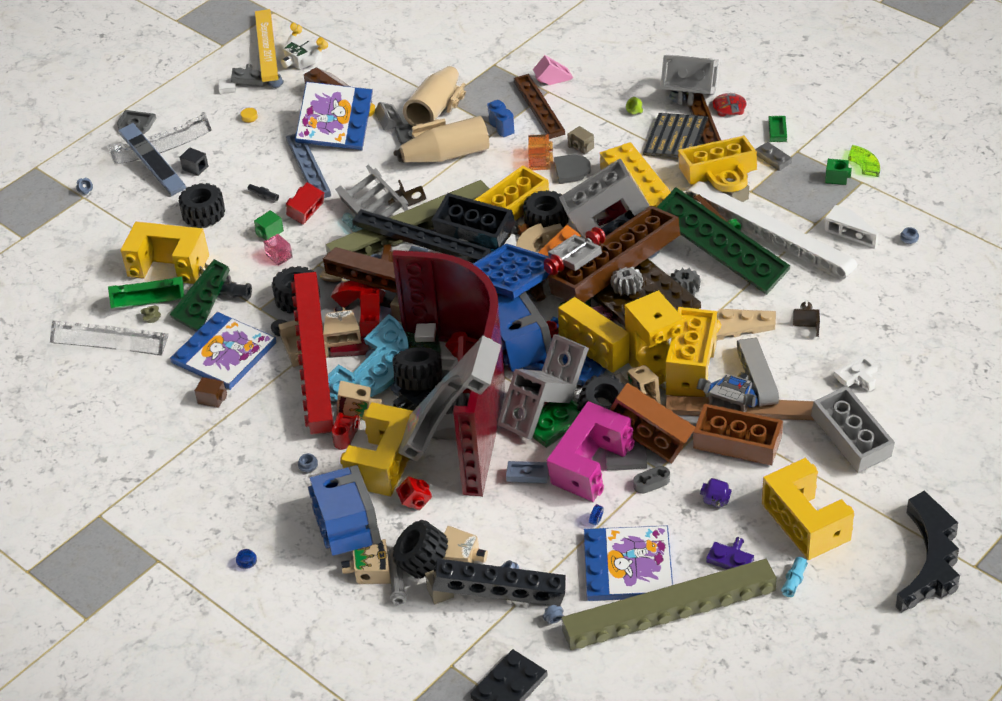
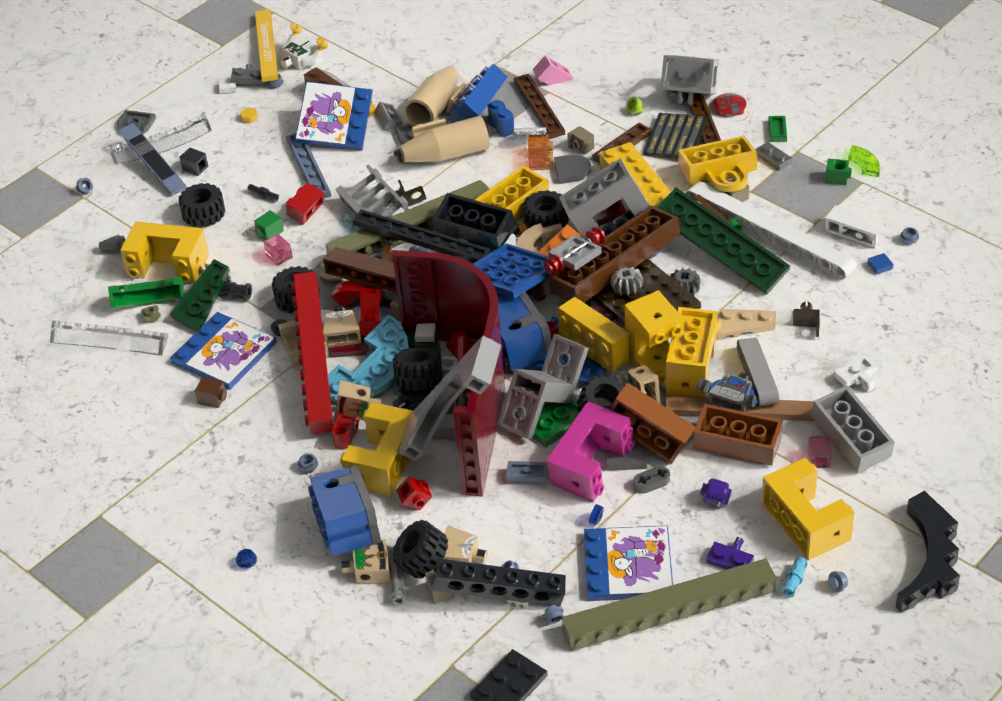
none -> dark grey cone [99,234,126,252]
none -> blue brick [447,64,507,123]
none -> clear tile [513,127,547,136]
none -> reddish brown tile [592,122,652,164]
none -> clear pink brick [808,436,832,468]
none -> sand blue plate [828,571,848,593]
none -> blue tile [867,253,894,274]

